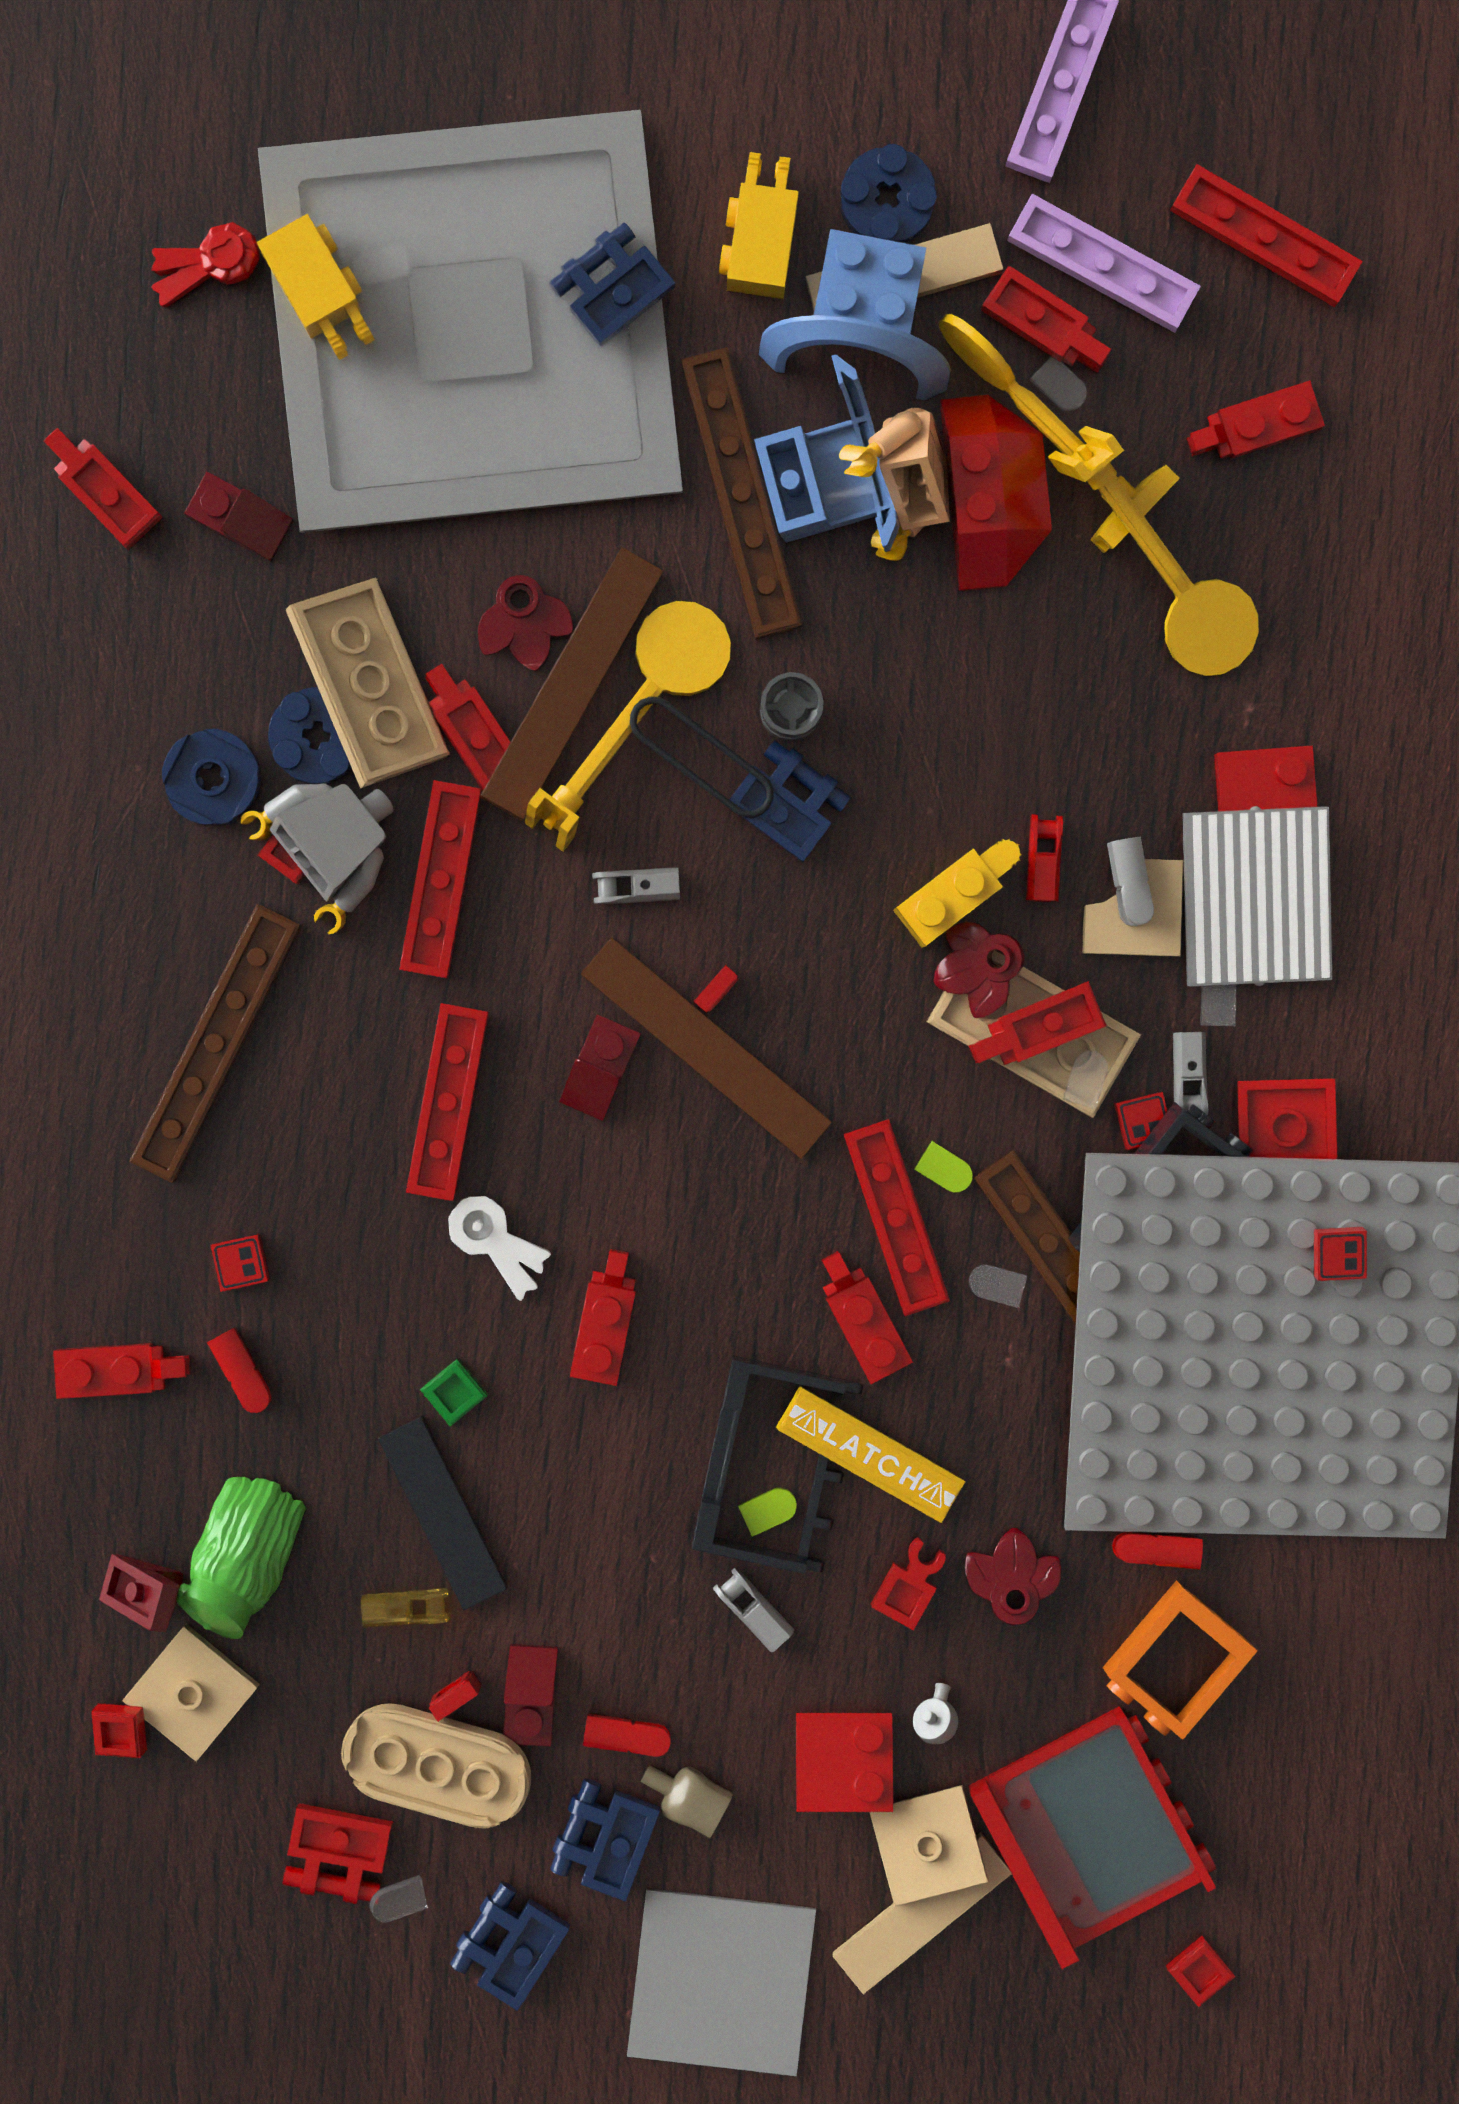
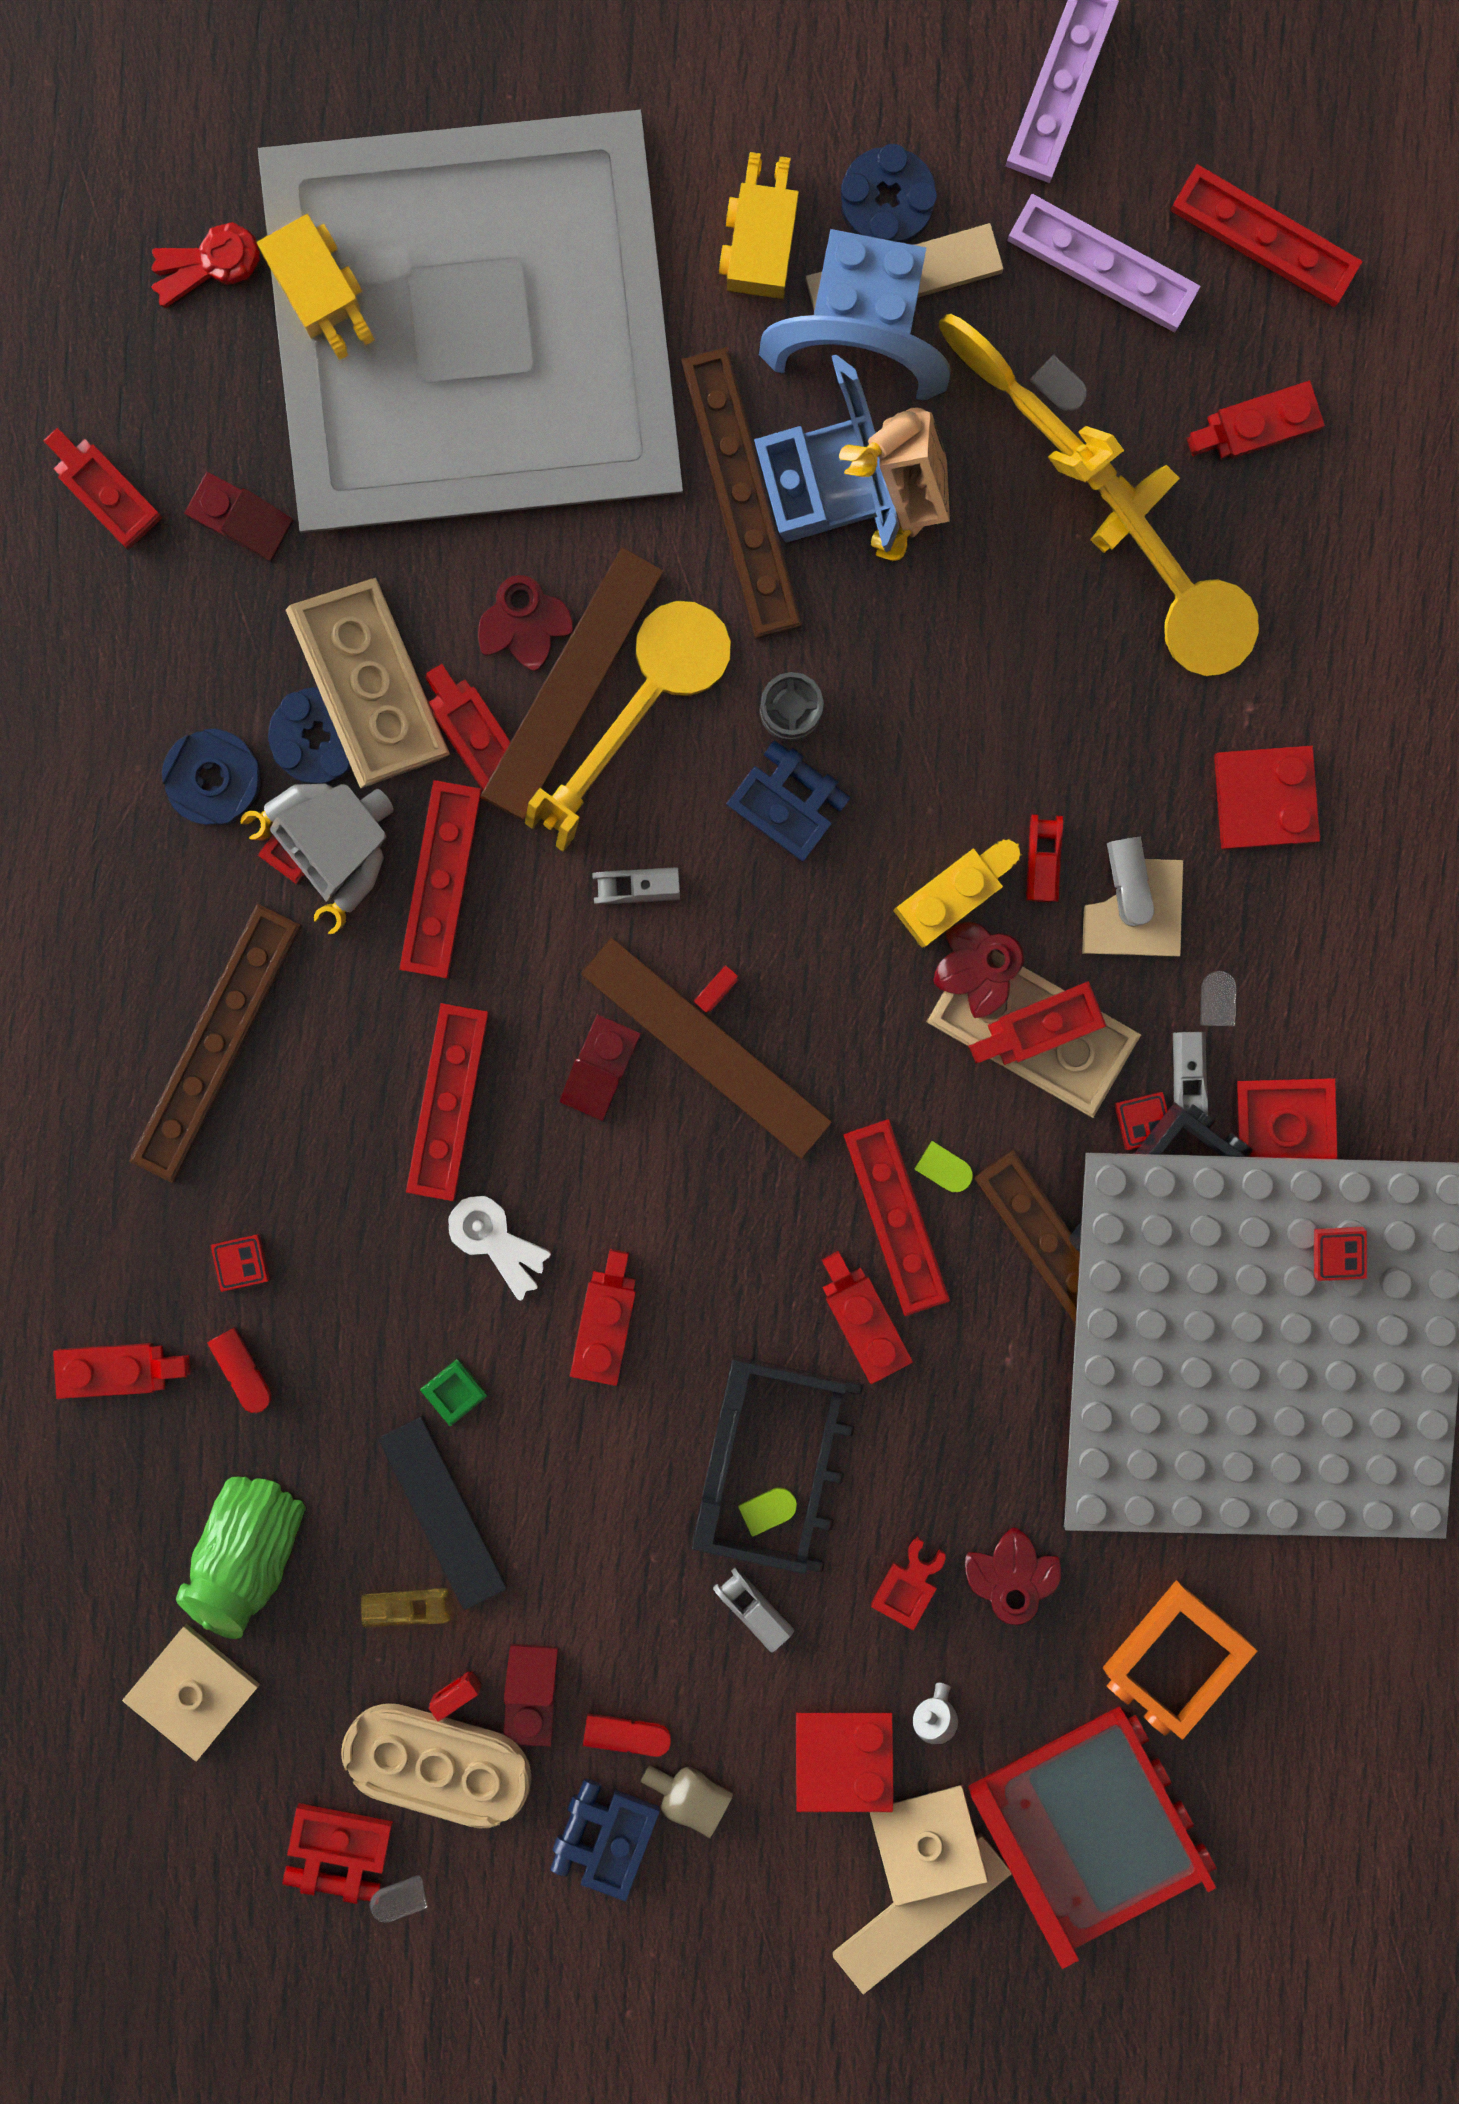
red tile [91,1703,147,1758] -> none
dark red slope [99,1554,183,1632] -> none
dark blue plate [450,1881,570,2011] -> none
dark blue plate [549,222,675,348] -> none
light grey piece [627,1888,816,2076] -> none
black piece [630,697,774,818] -> none
yellow tile [776,1386,965,1523] -> none
red wedge [940,395,1052,591] -> none
clear piece [969,1264,1027,1308] -> none
red hinge [981,266,1111,373] -> none
clear piece [1063,1051,1108,1109] -> none
red bar [1112,1532,1203,1569] -> none
red tile [1166,1935,1235,2007] -> none
piece [1182,806,1332,986] -> none

